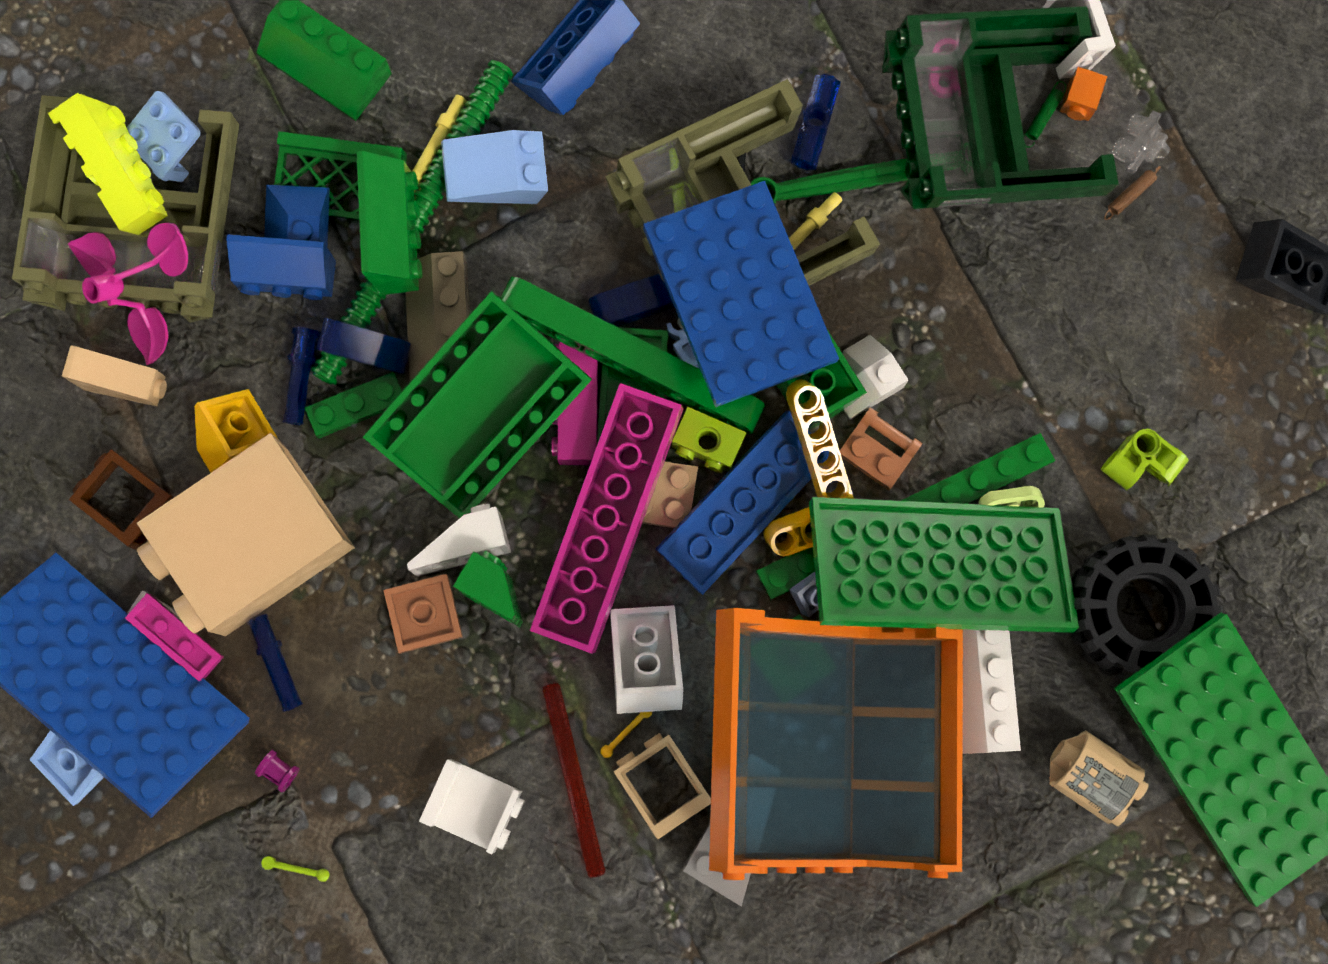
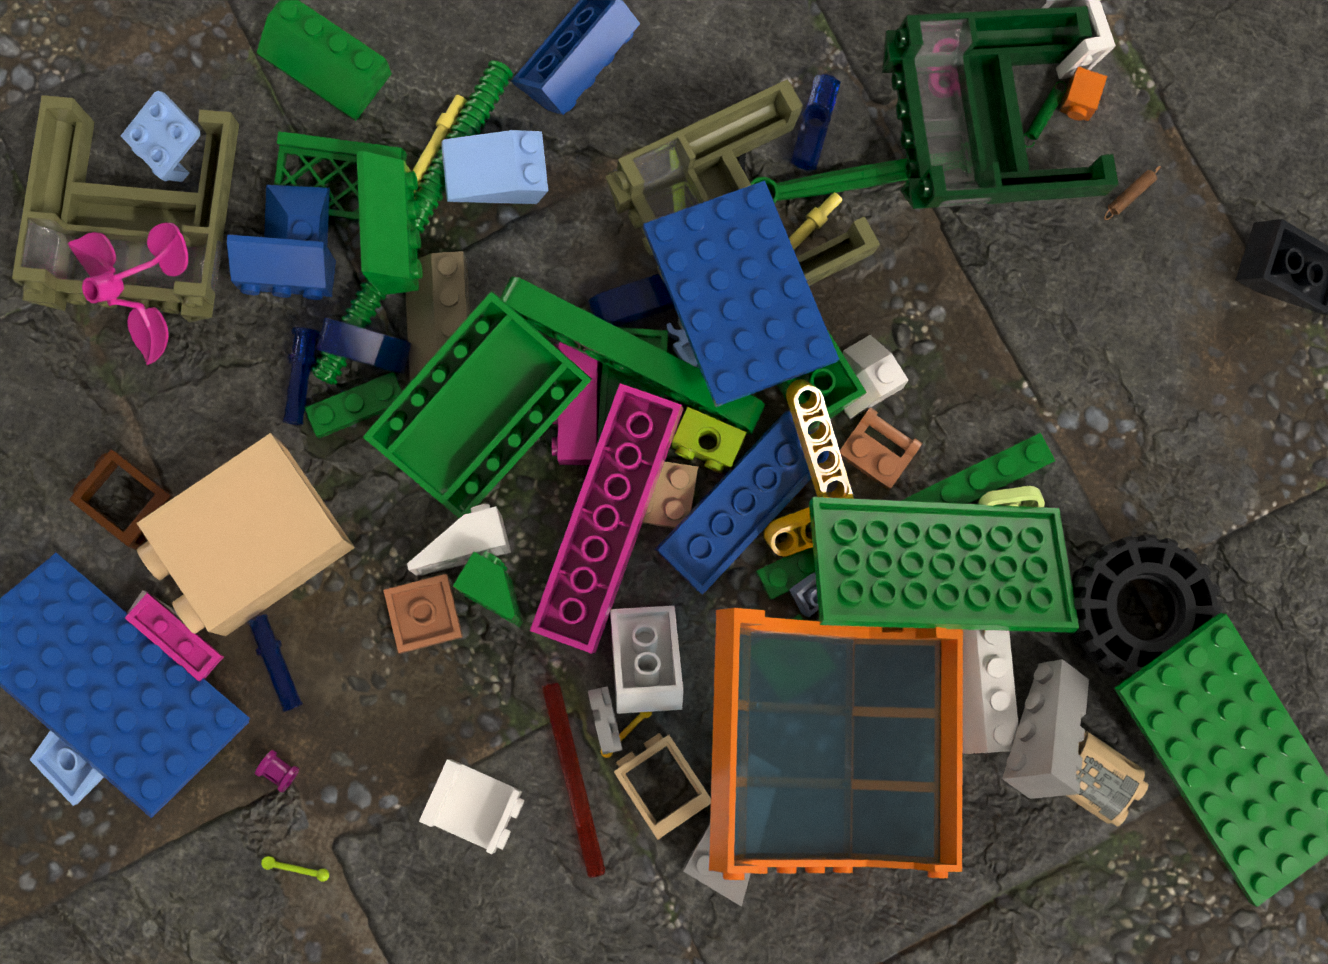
neon yellow wedge [48,93,168,235] -> none
tan slope [62,345,167,407] -> none
yellow slope [194,389,279,473] -> none
lime piece [1101,429,1189,490] -> none
clear hips [1112,111,1170,174] -> none
none -> light grey plate [588,686,622,755]
none -> light grey wedge [1002,659,1089,799]

